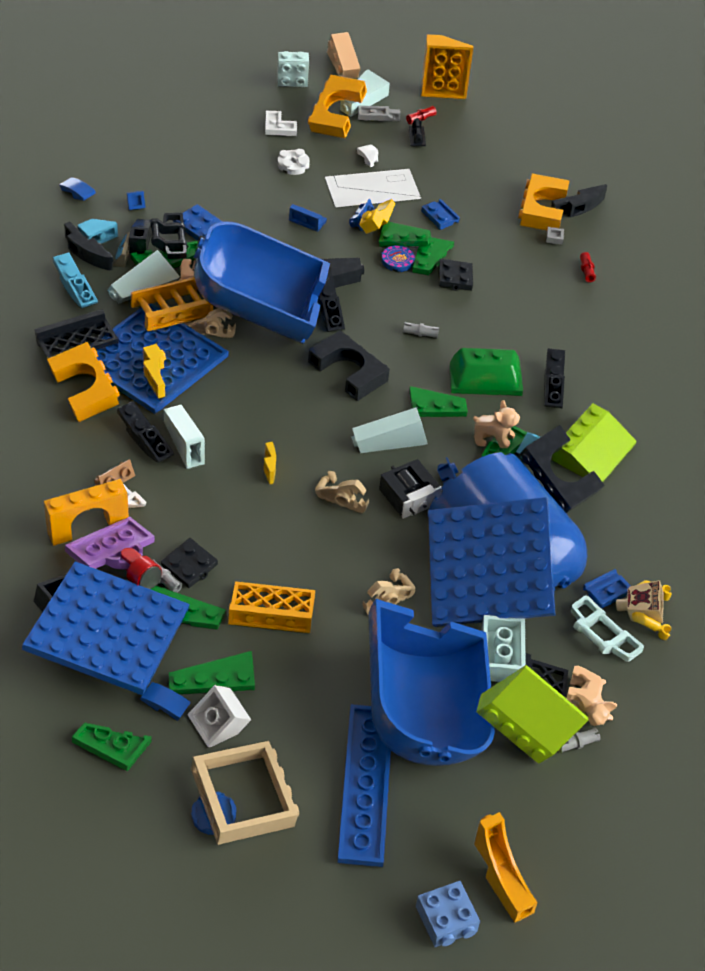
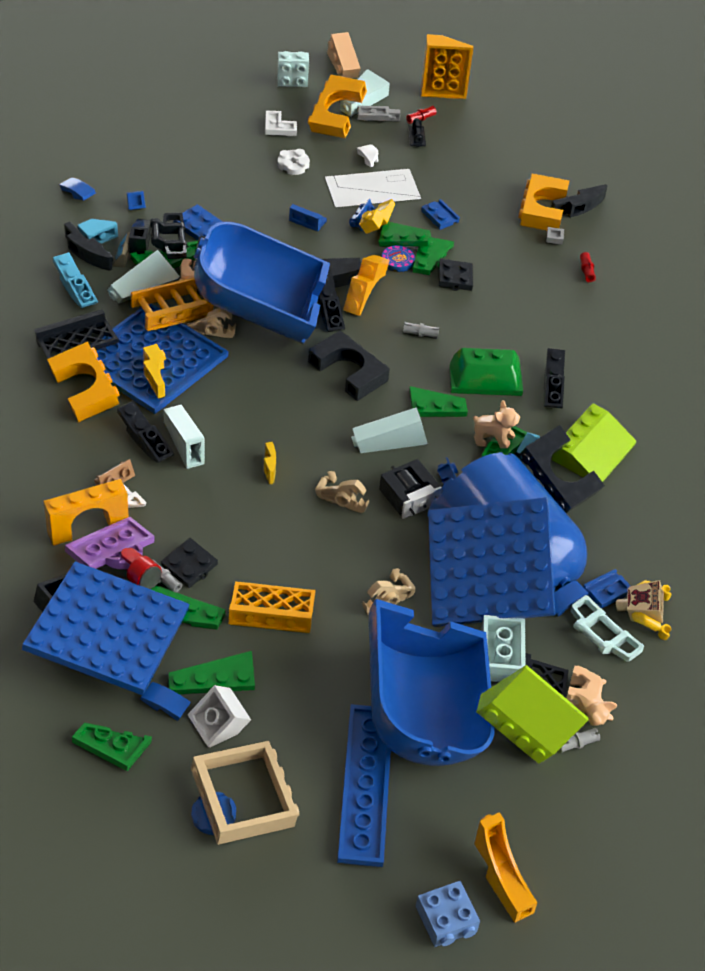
none -> light orange arch [343,255,389,316]
none -> blue slope [554,580,589,617]

